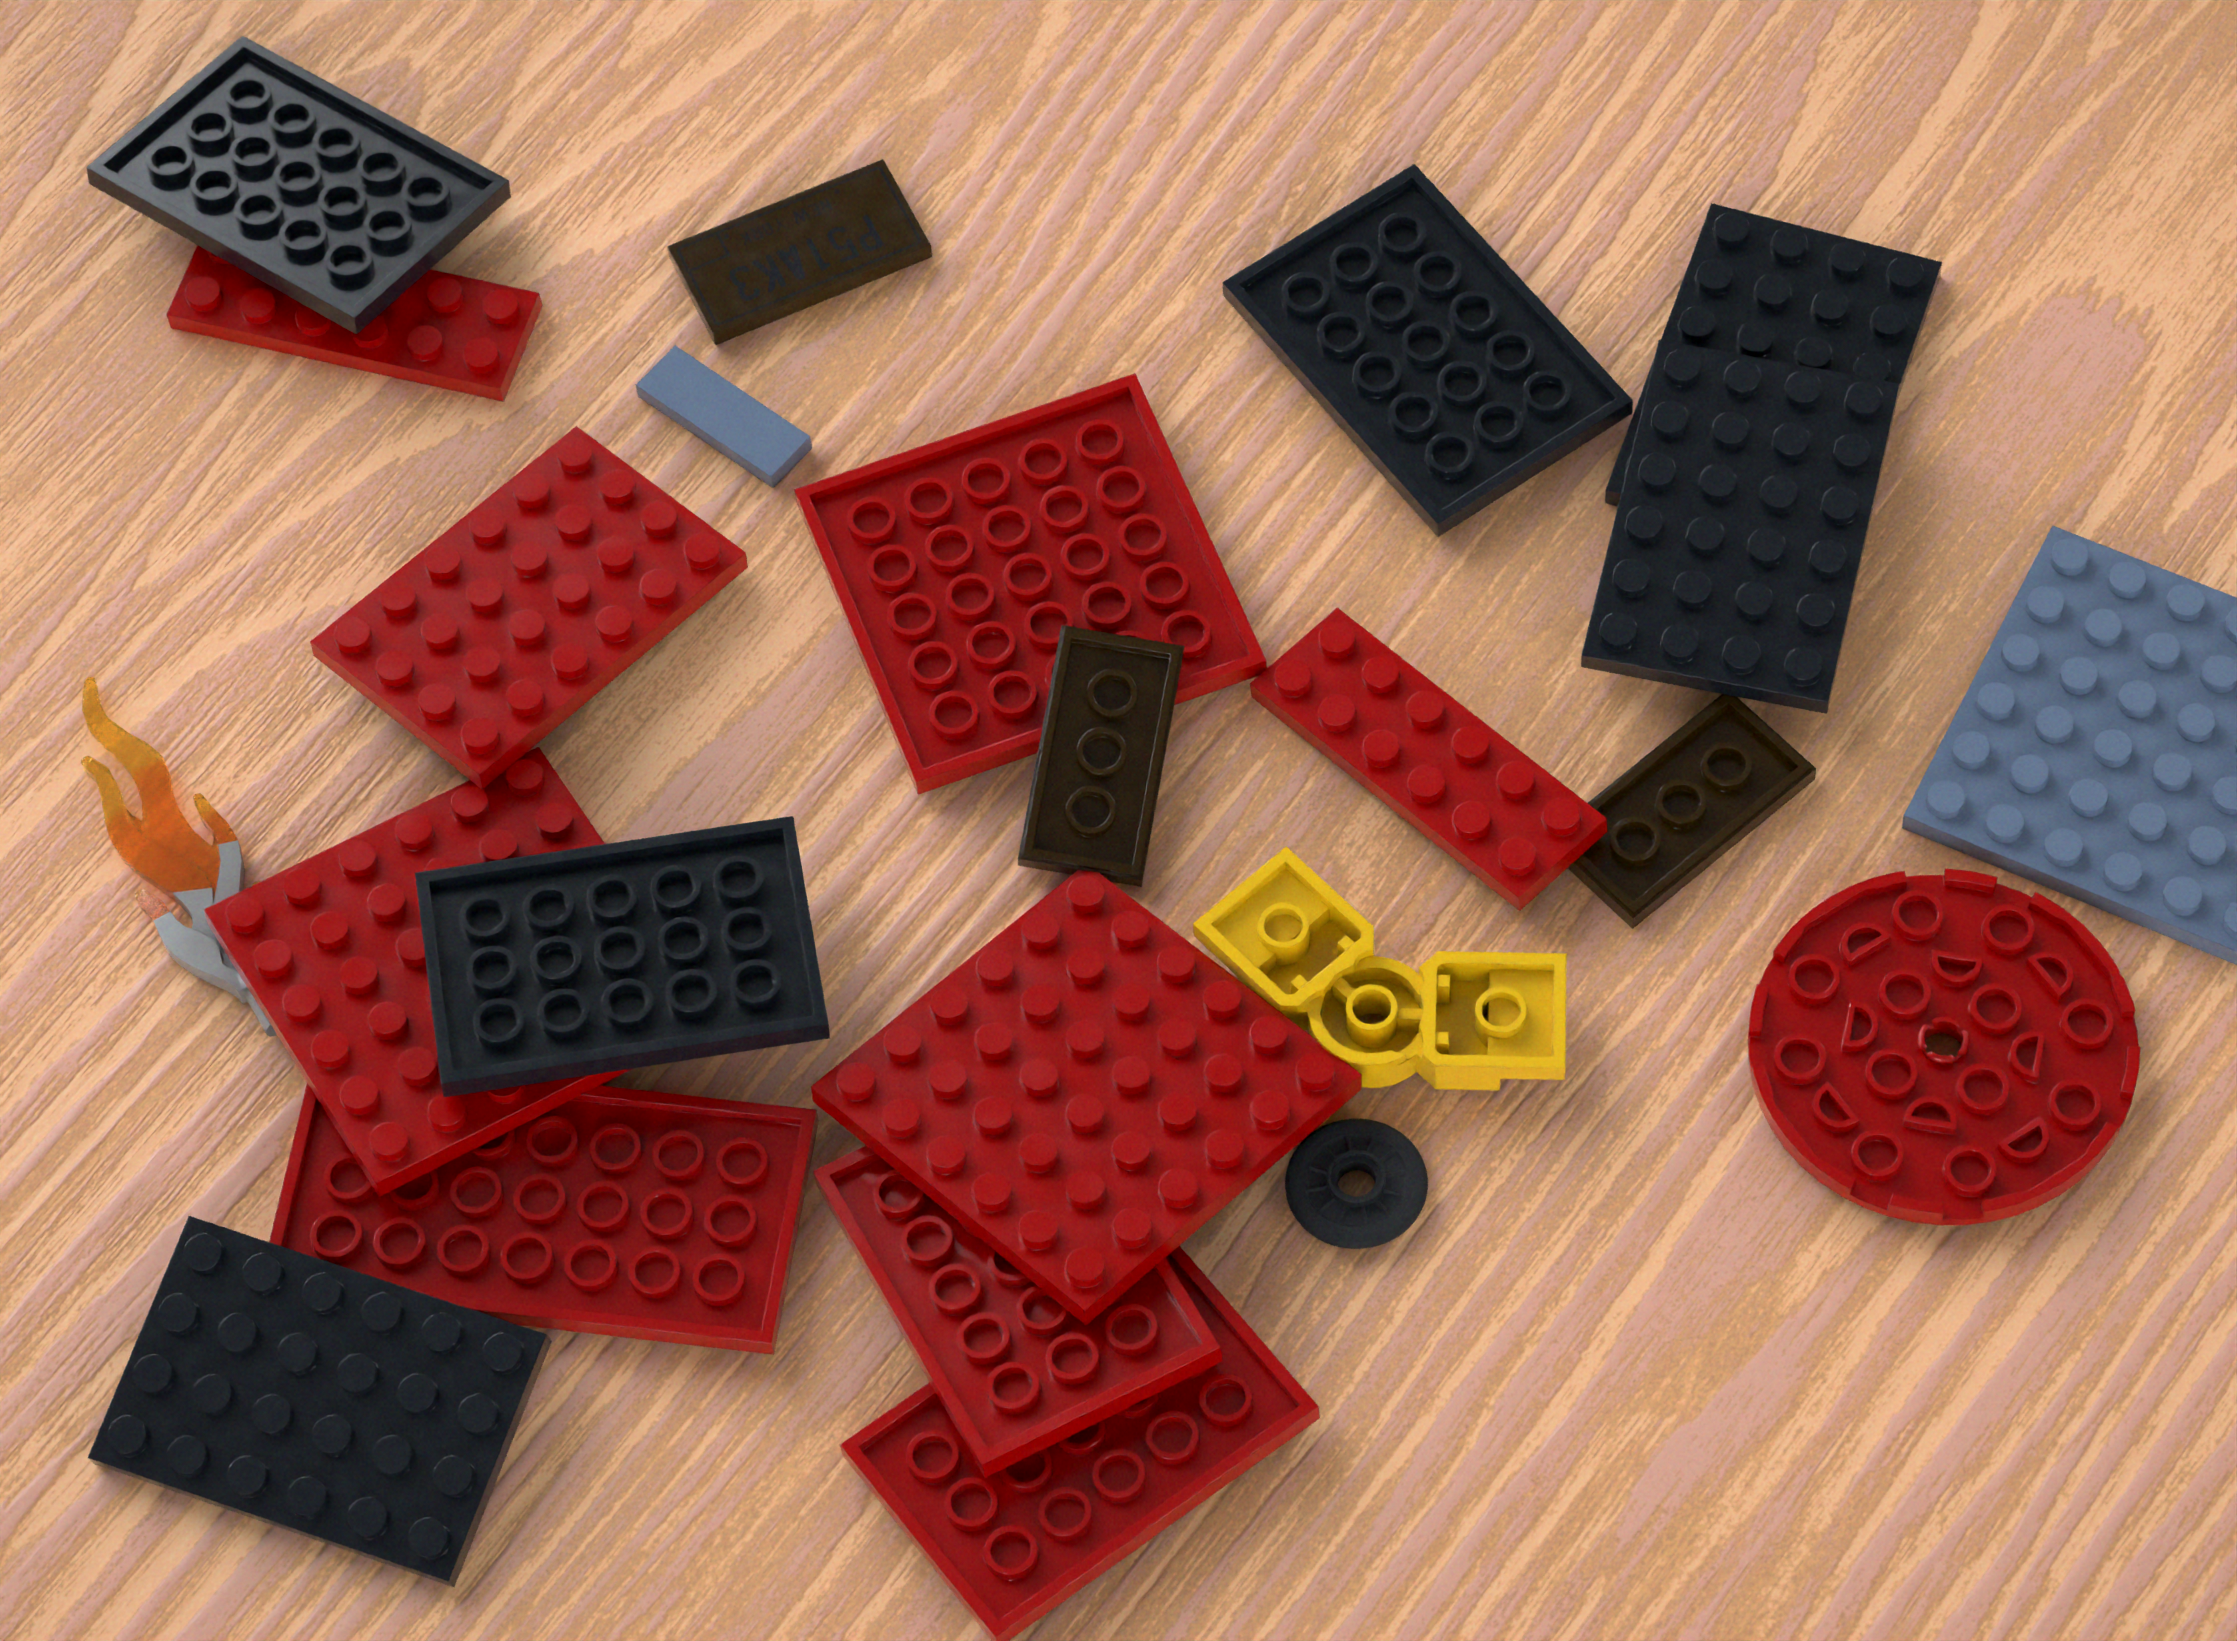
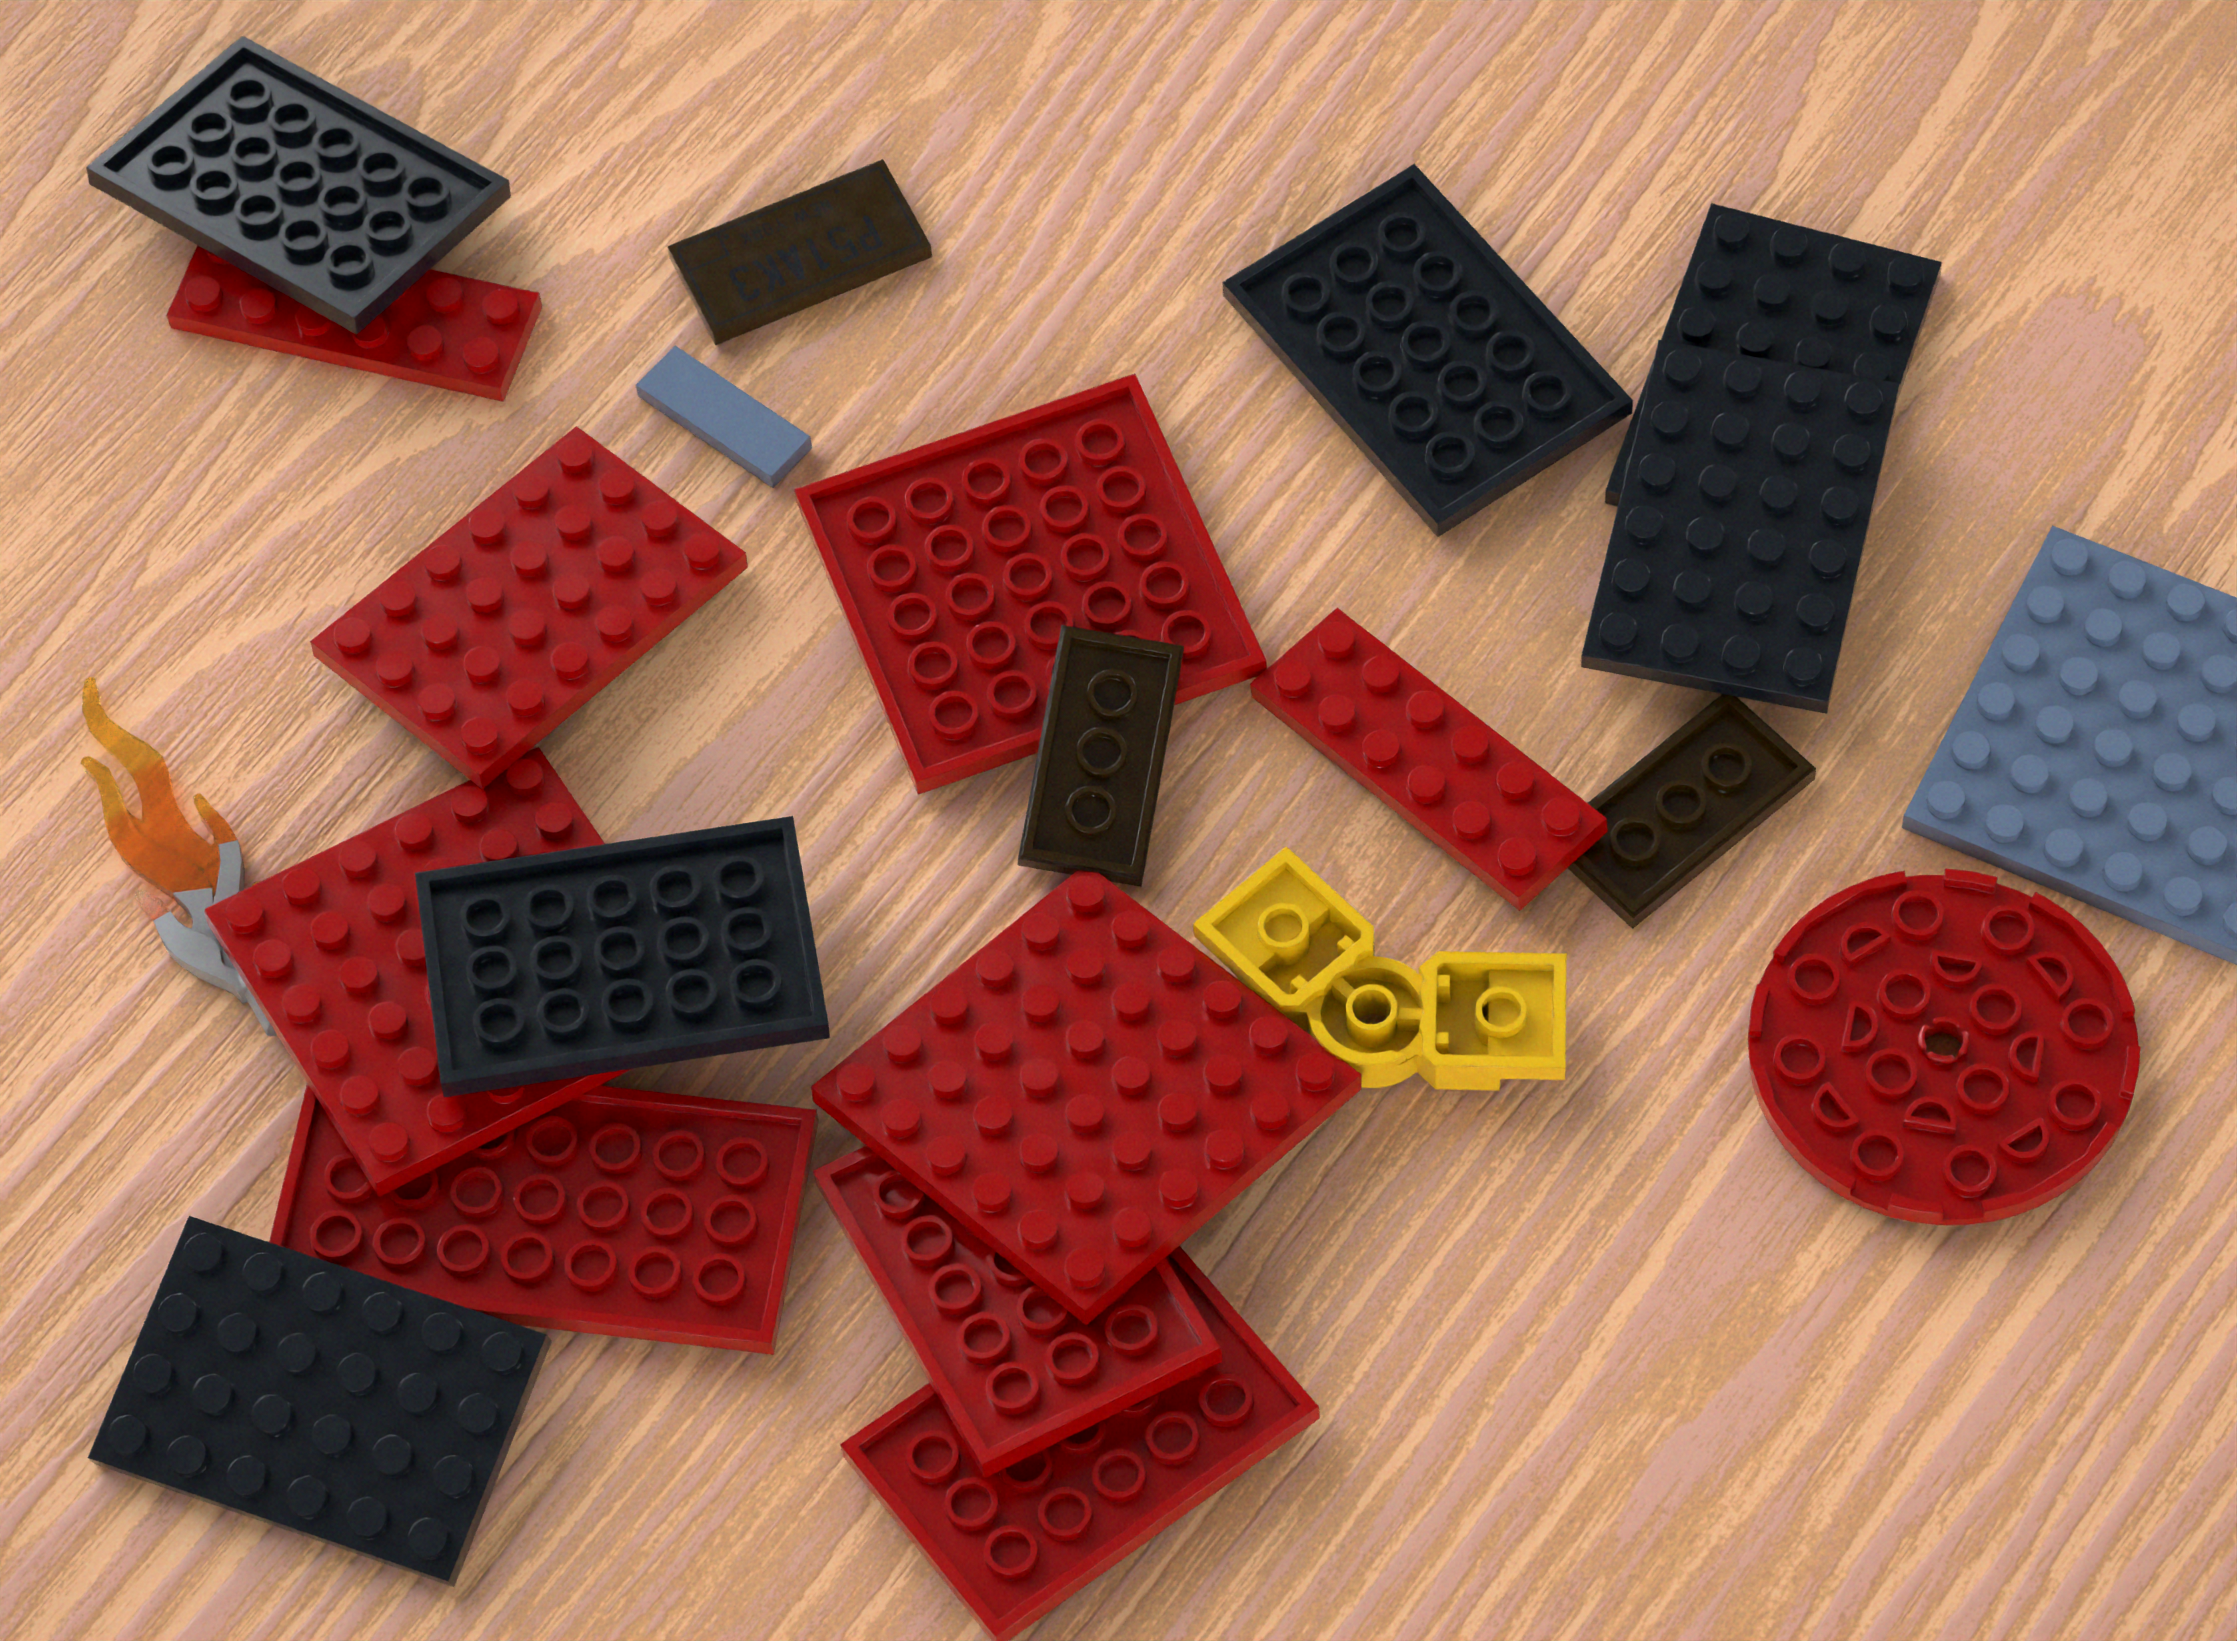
black wheel [1285,1119,1428,1249] -> none

